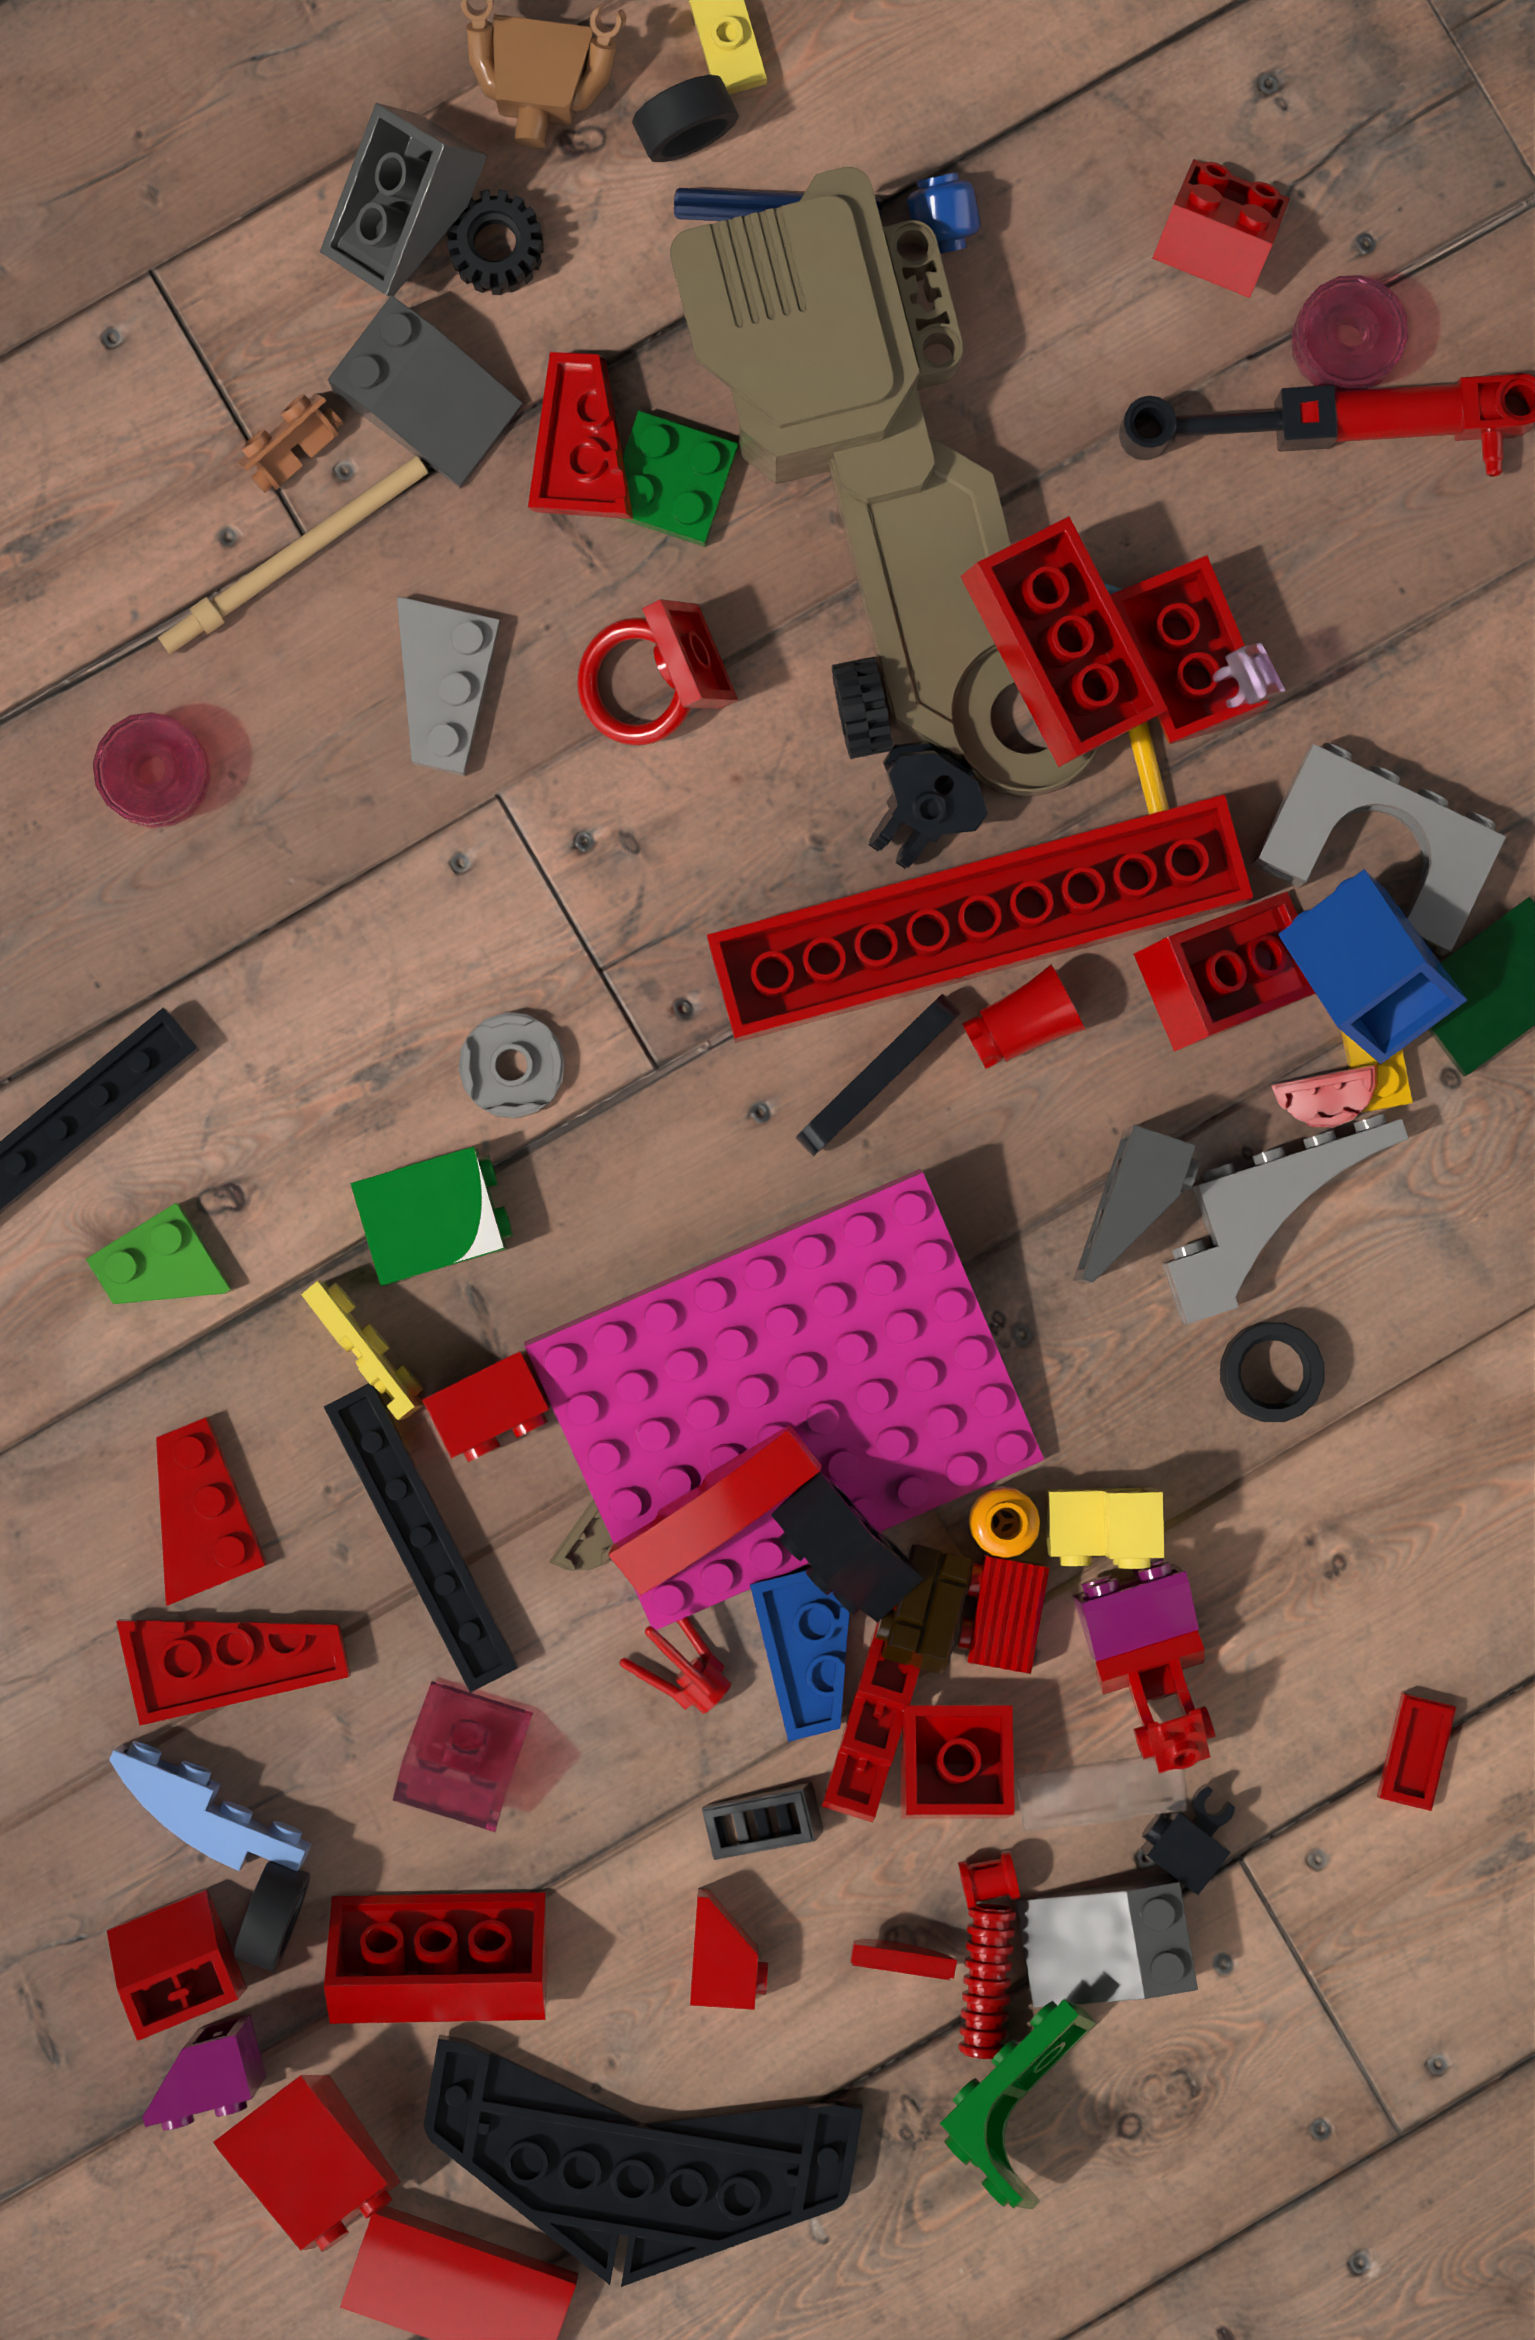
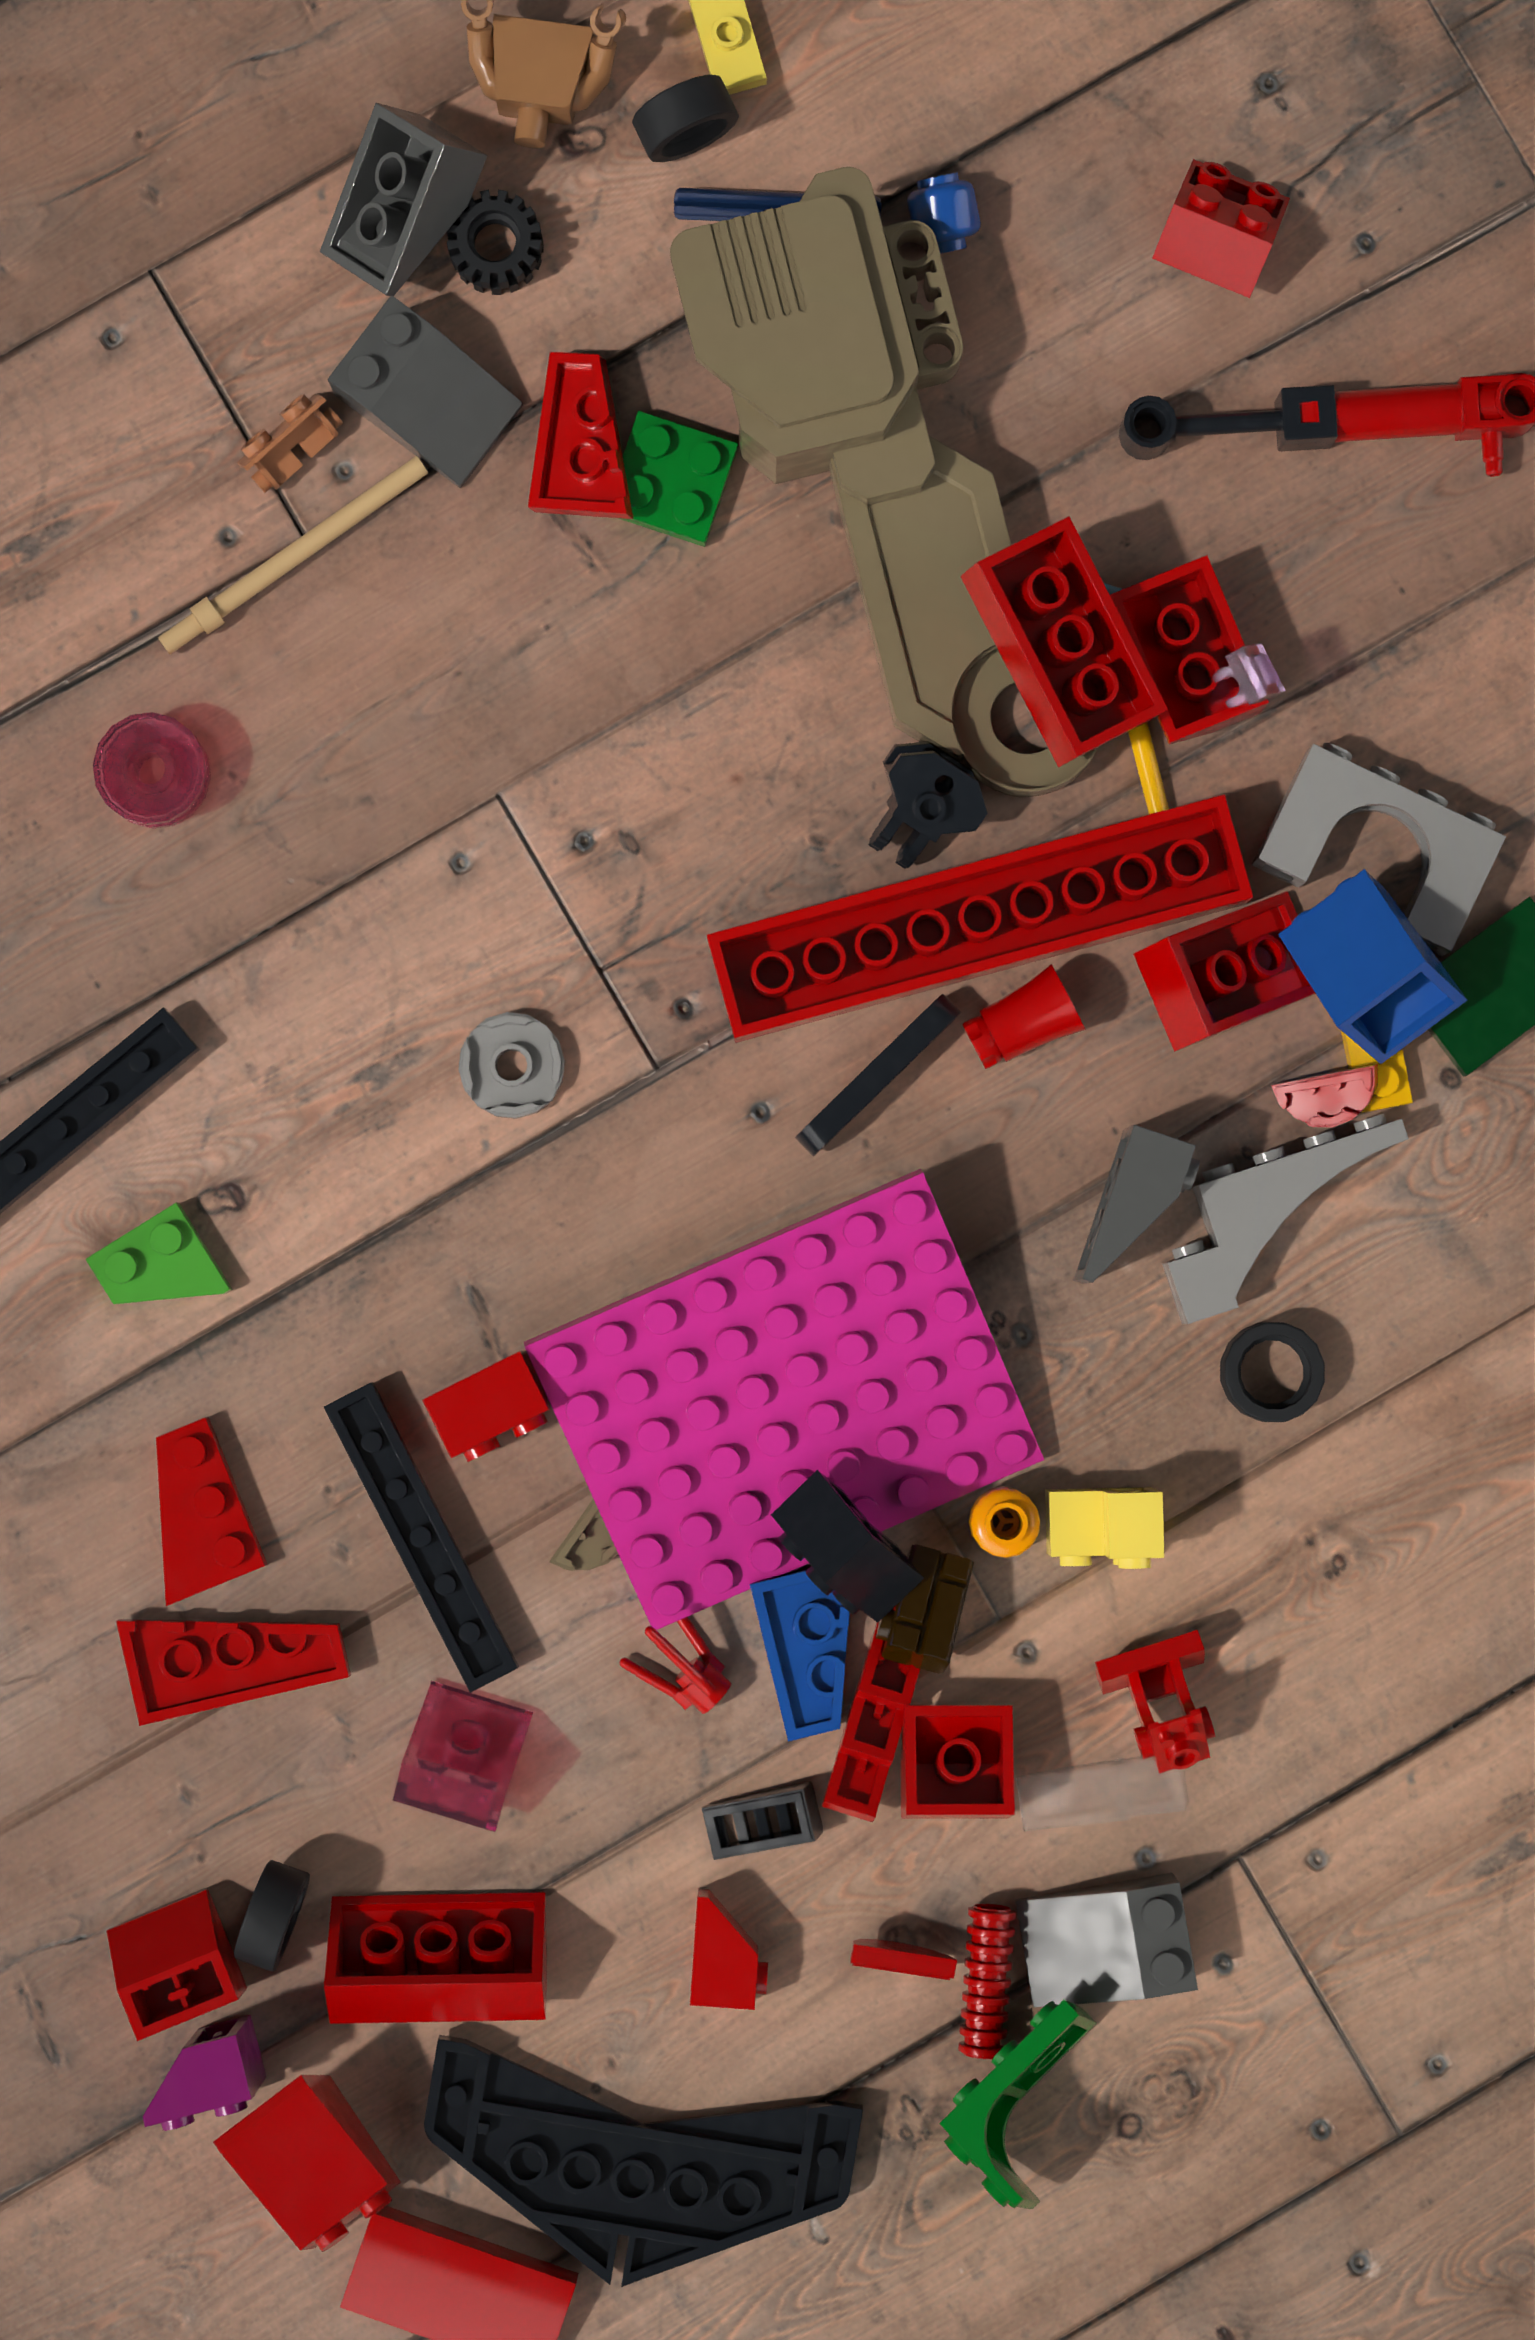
light blue slope [109,1741,312,1871] -> none
light yellow wing [301,1281,424,1420] -> none
green panel [350,1146,513,1287] -> none
light grey wing [397,596,501,776] -> none
red tile [577,599,739,746] -> none
red slope [608,1425,822,1596] -> none
black tyre [832,656,893,759] -> none
red brick [957,1554,1050,1674] -> none
red bush [958,1850,1020,1909] -> none
magenta slope [1072,1558,1199,1661] -> none
black brick [1141,1784,1235,1895] -> none
clear pink wheel [1291,275,1408,391] -> none
red tile [1377,1692,1456,1811] -> none

